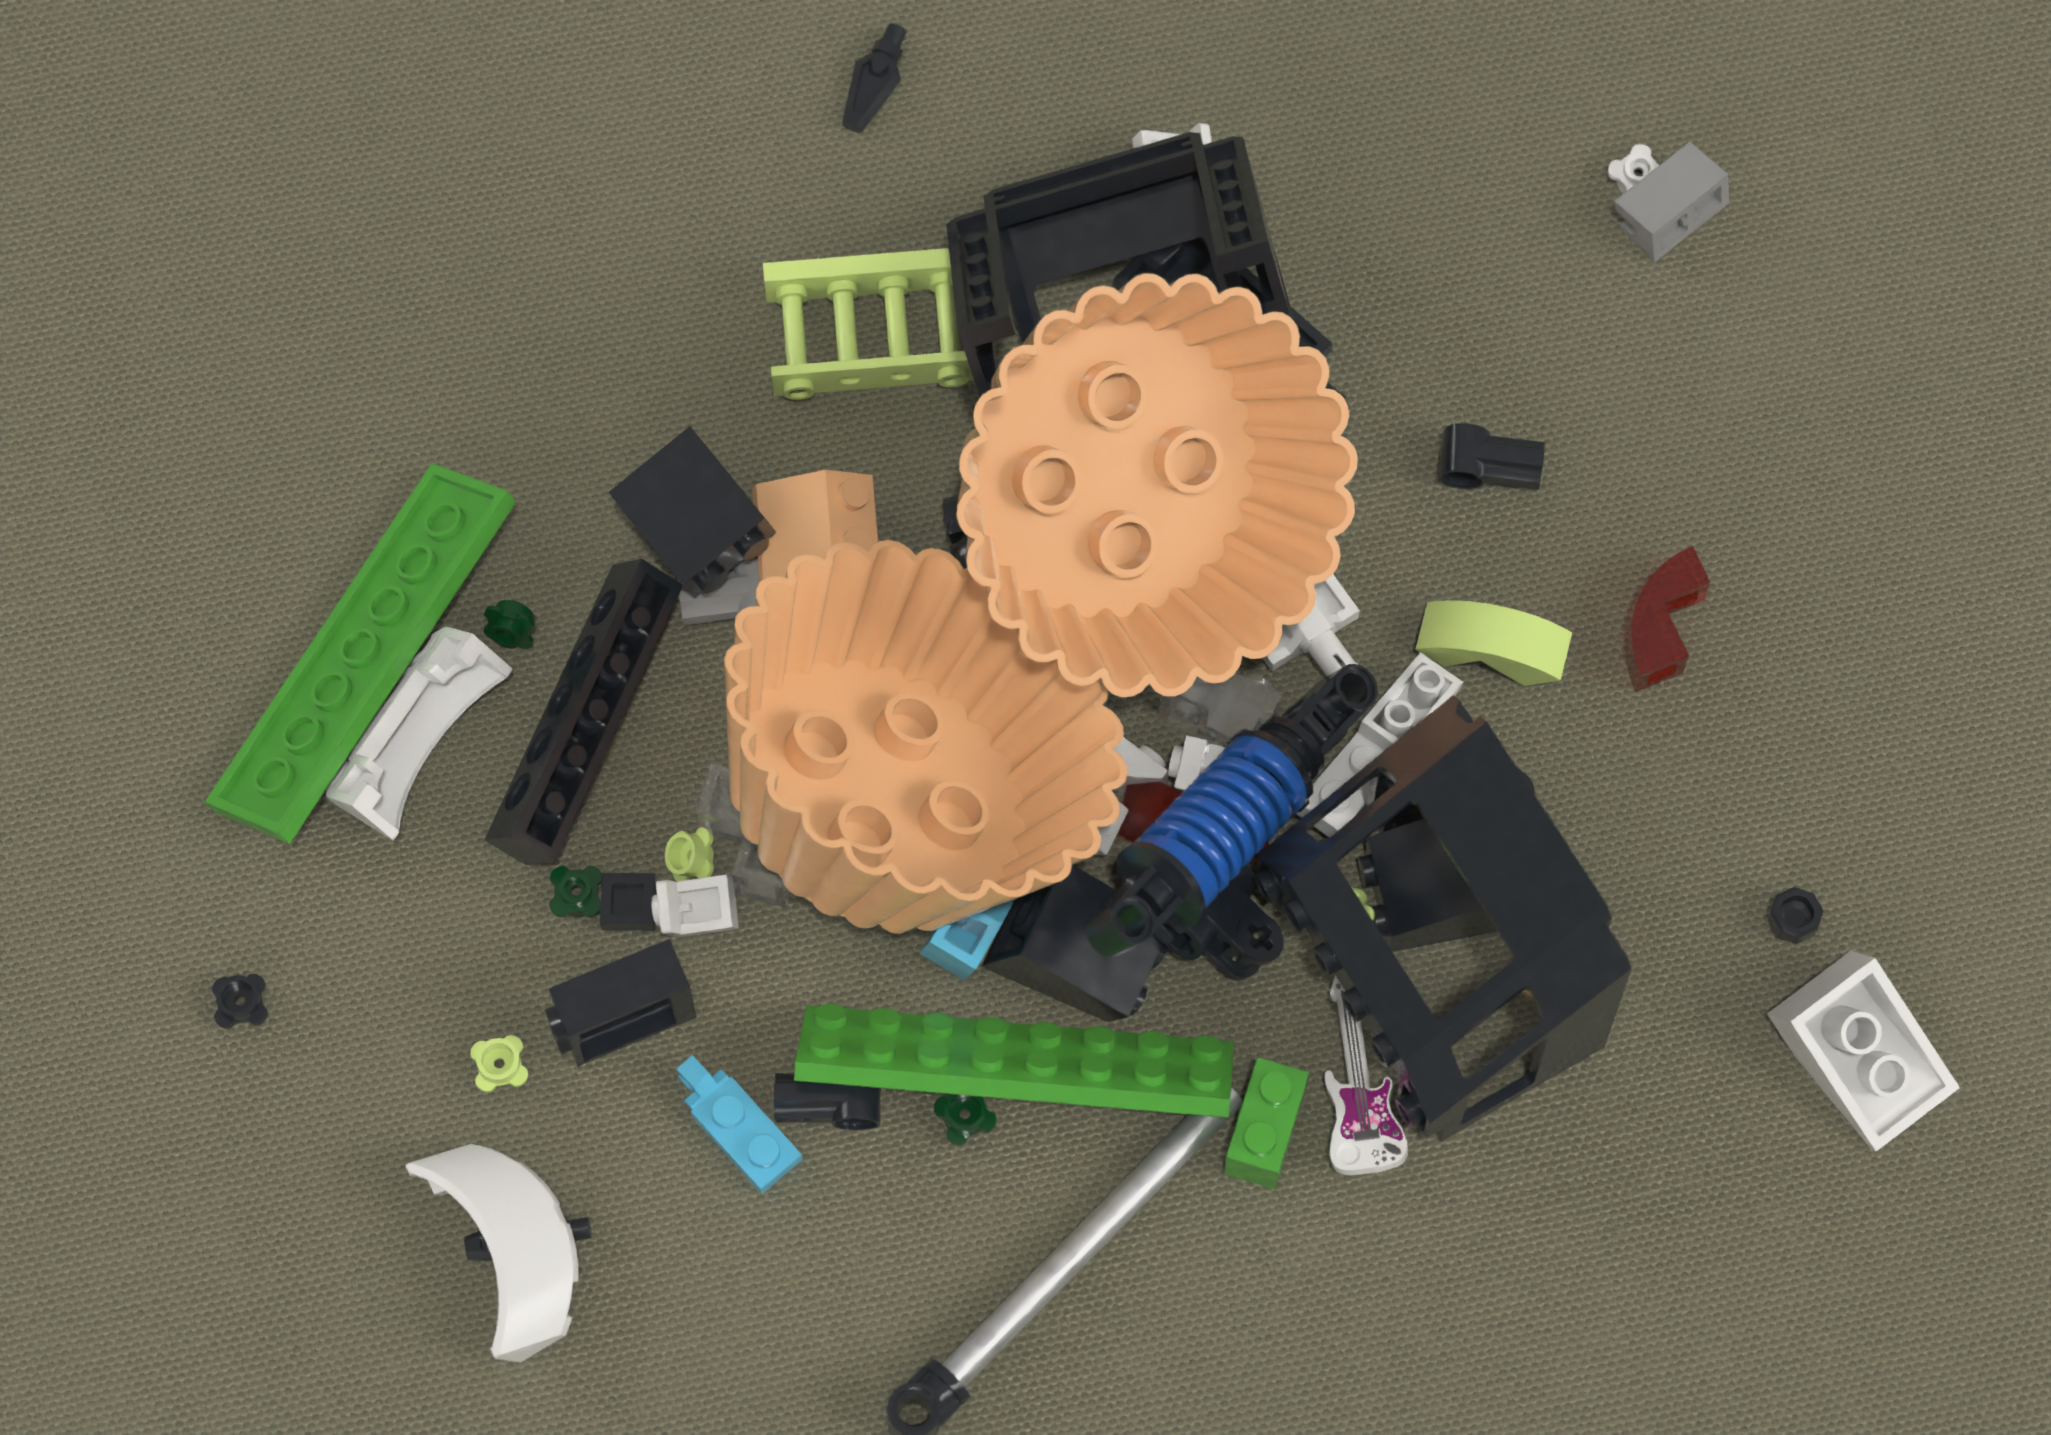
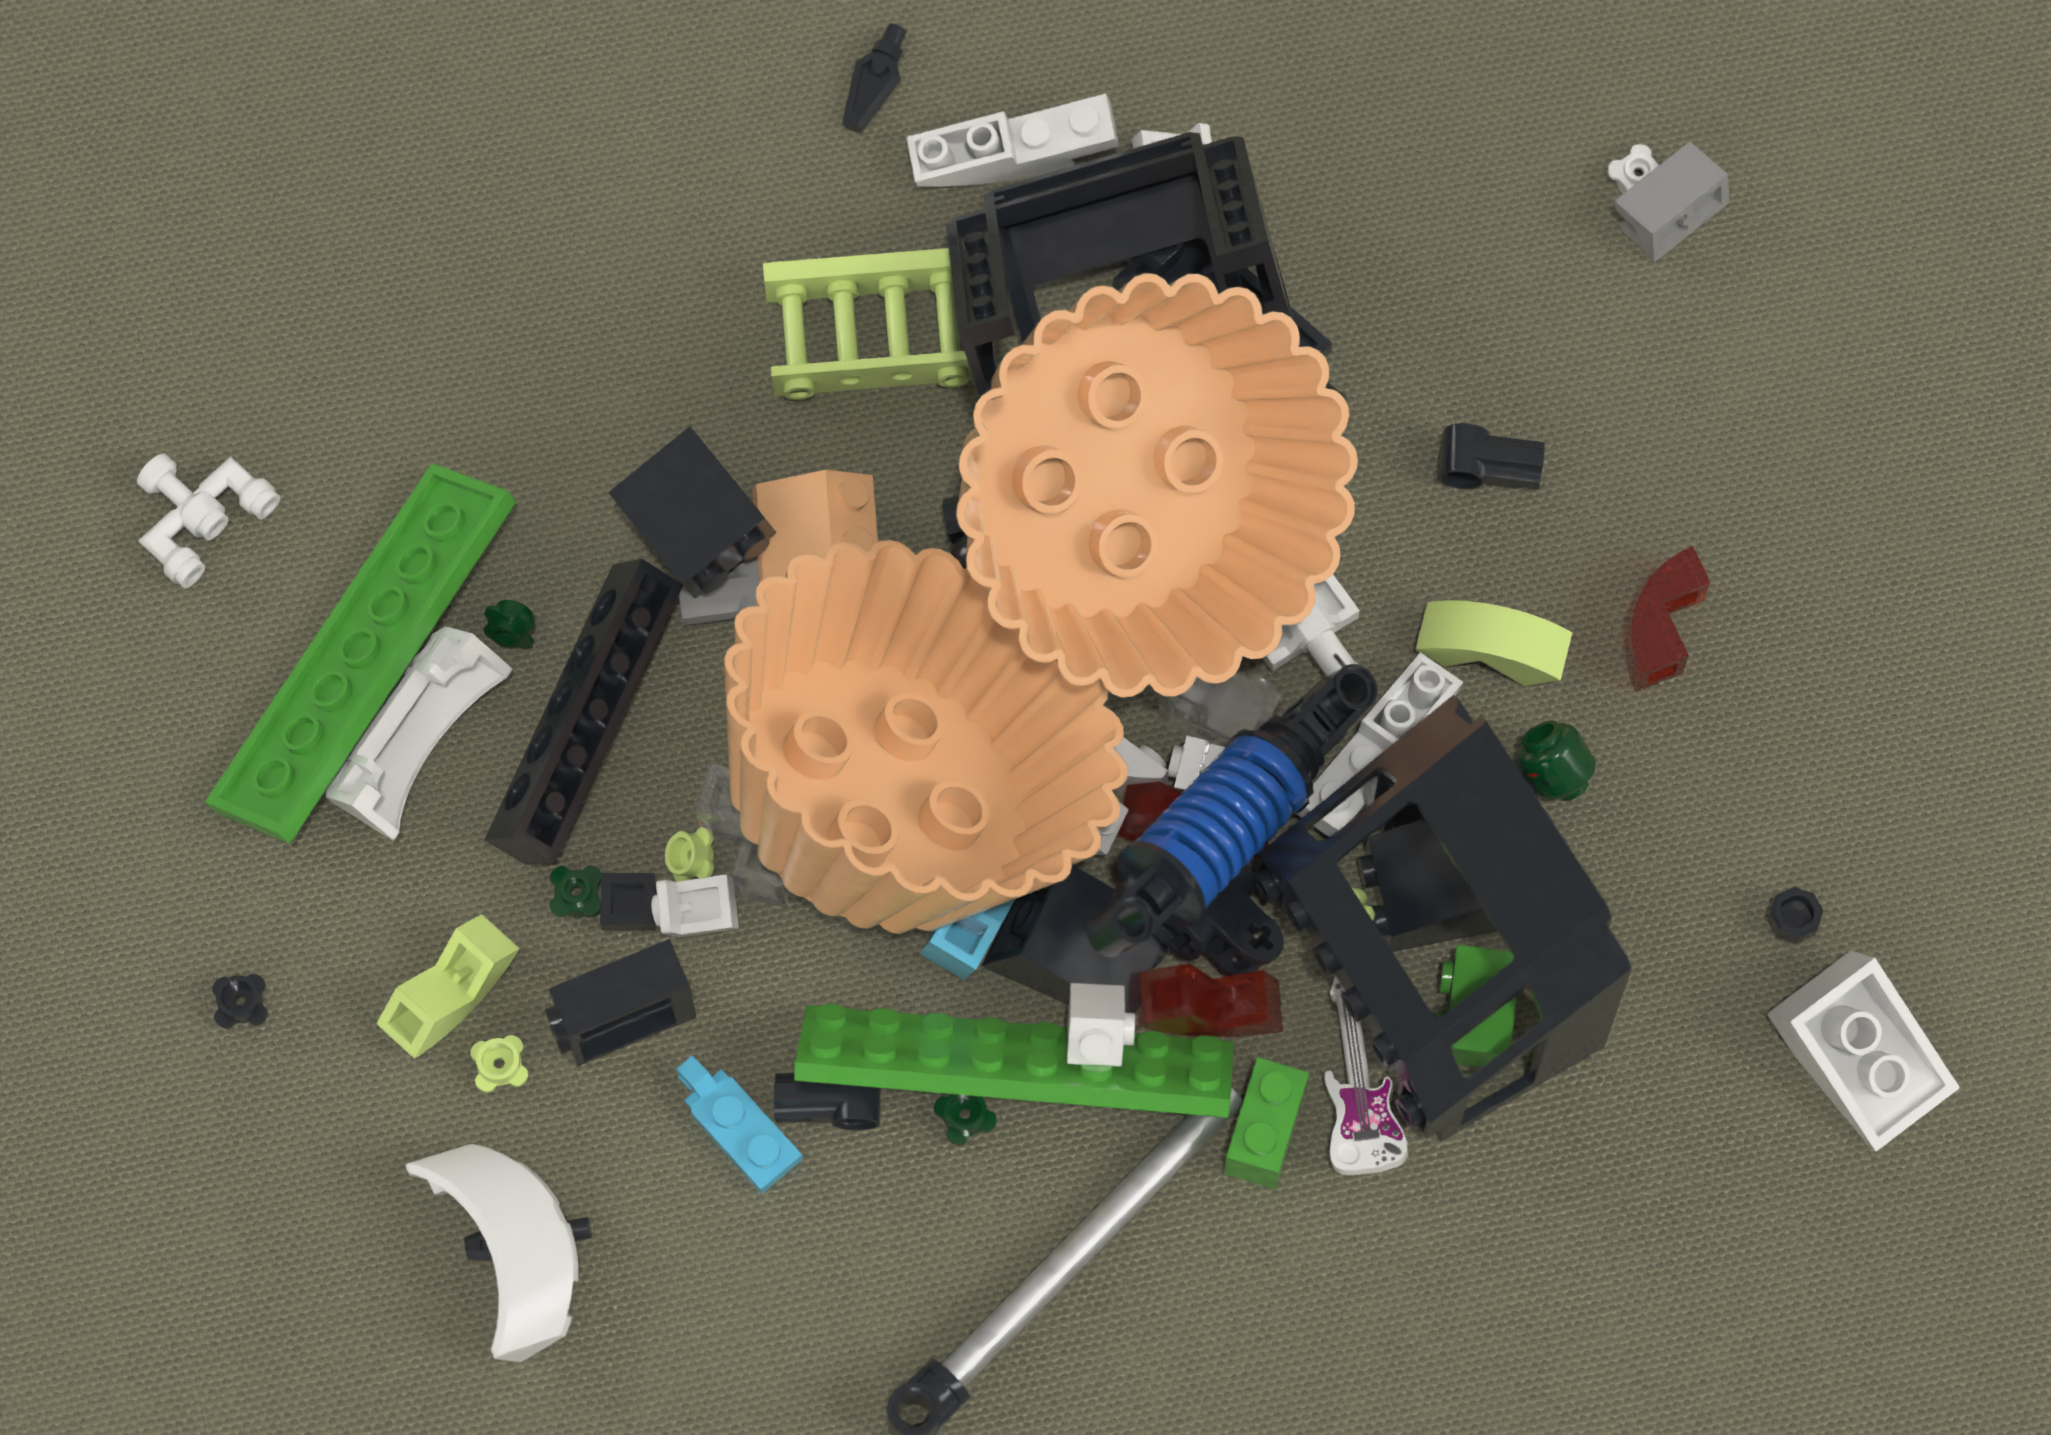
none -> white piece [137,453,280,588]
none -> yellowish green brick [376,914,520,1059]
none -> white slope [907,94,1119,187]
none -> white brick [1067,983,1135,1066]
none -> clear red brick [1140,963,1283,1037]
none -> bright green brick [1437,945,1517,1071]
none -> dark green head [1517,720,1596,801]

